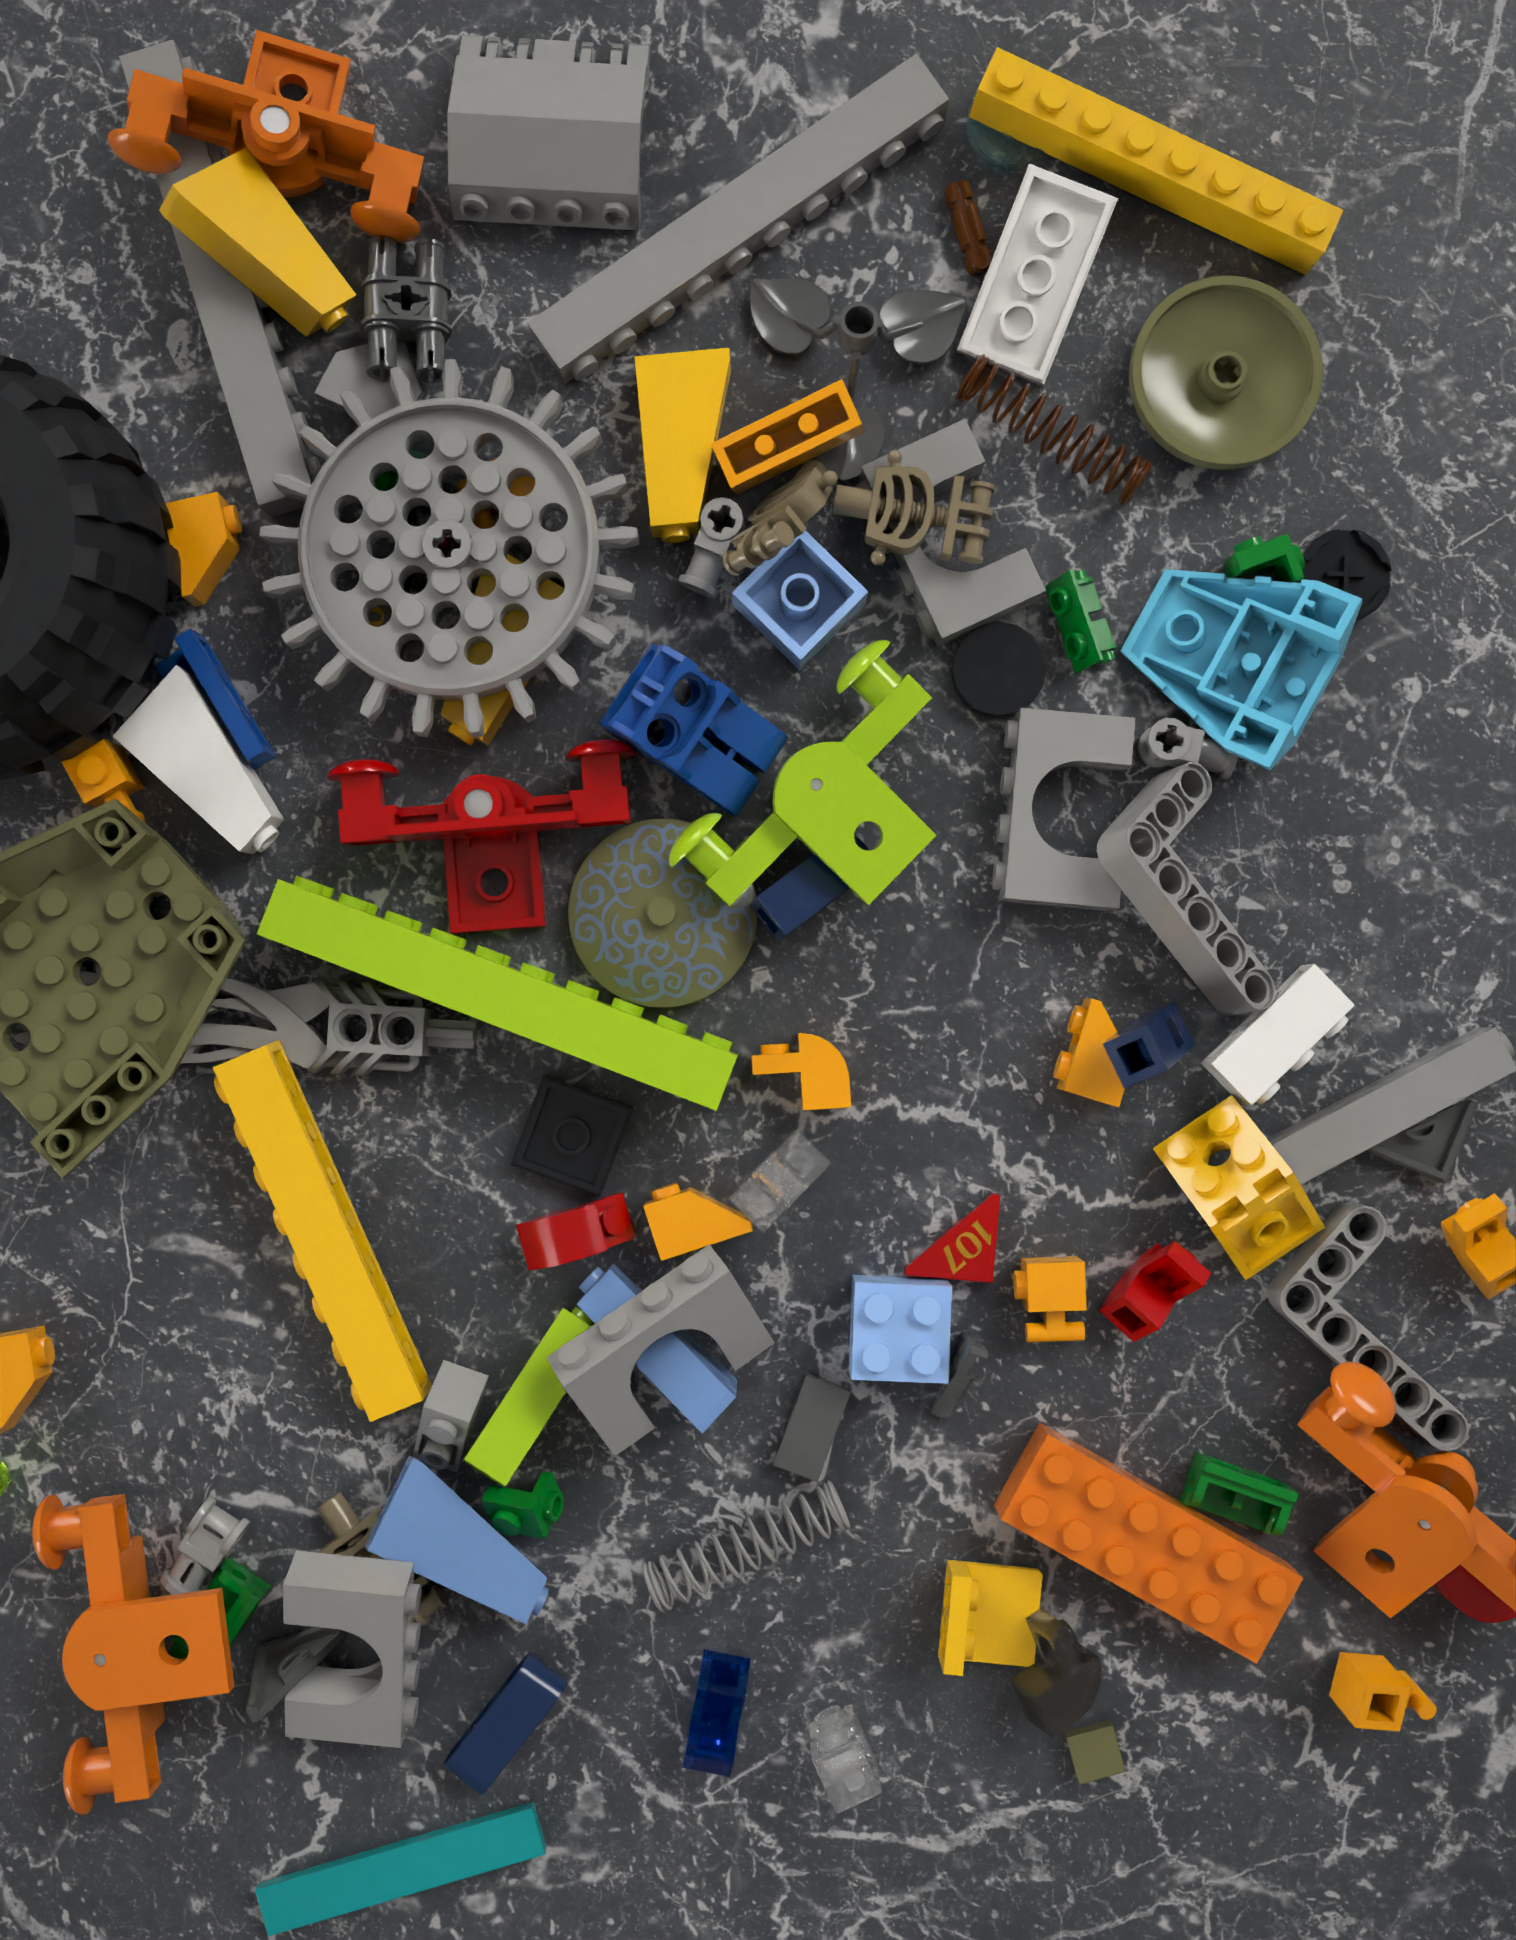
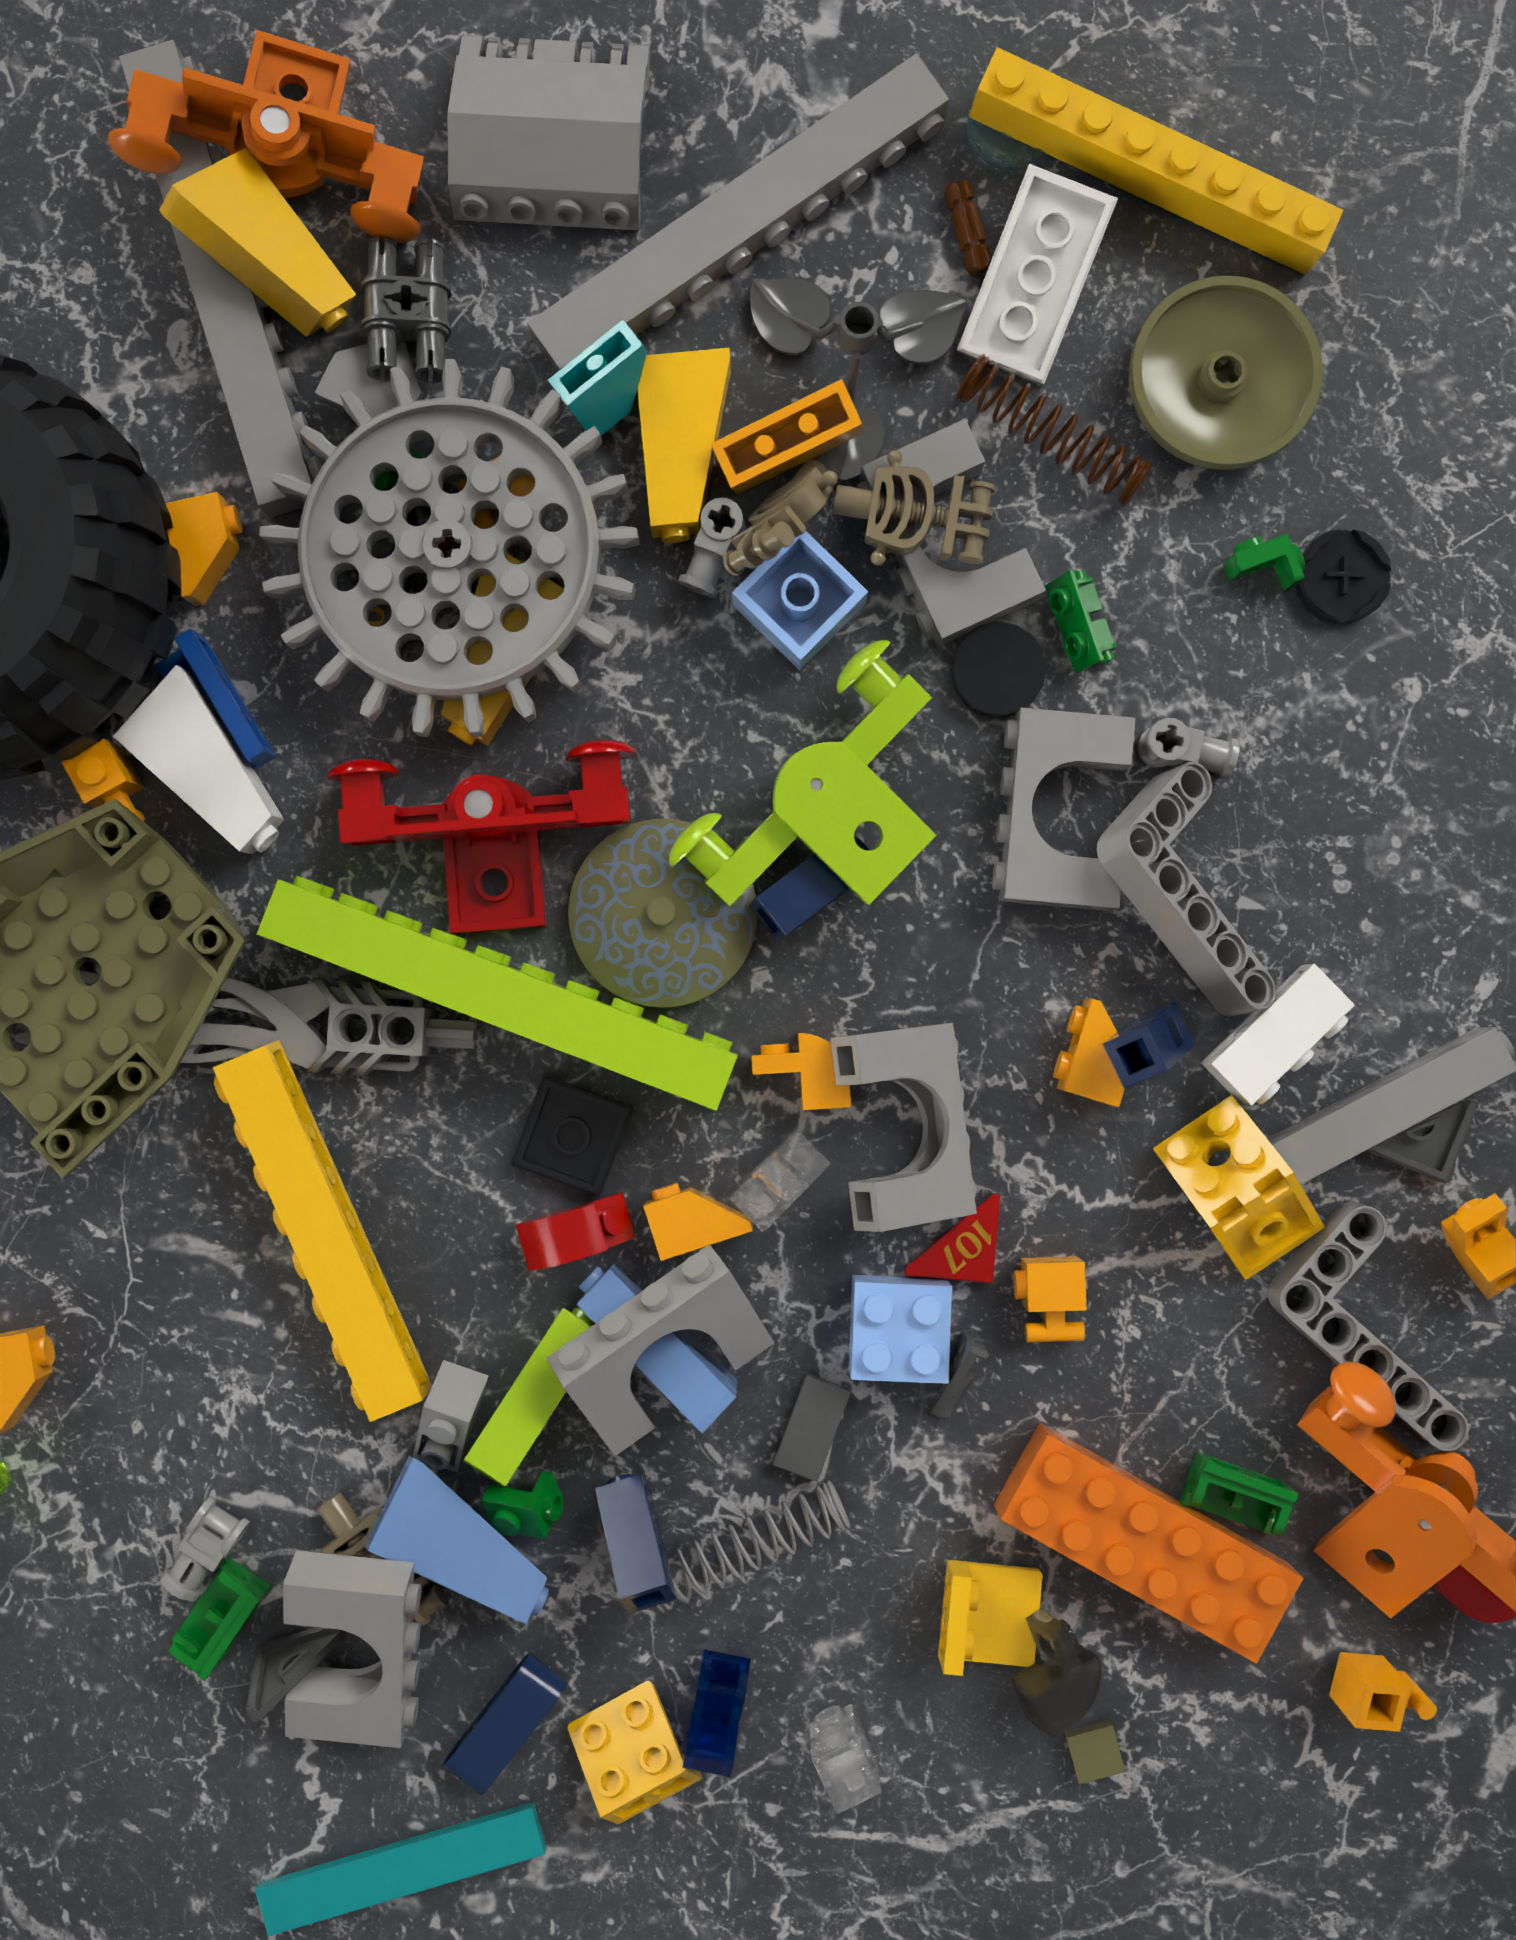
orange piece [32,1494,234,1815] -> none
blue connector [598,644,788,817] -> none
red brick [1098,1241,1212,1342] -> none
medium azure wedge [1120,569,1362,770] -> none
none -> teal slope [548,320,647,435]
none -> yellow bracket [567,1681,703,1825]
none -> brick [595,1474,677,1614]
none -> light grey arch [830,1023,977,1232]

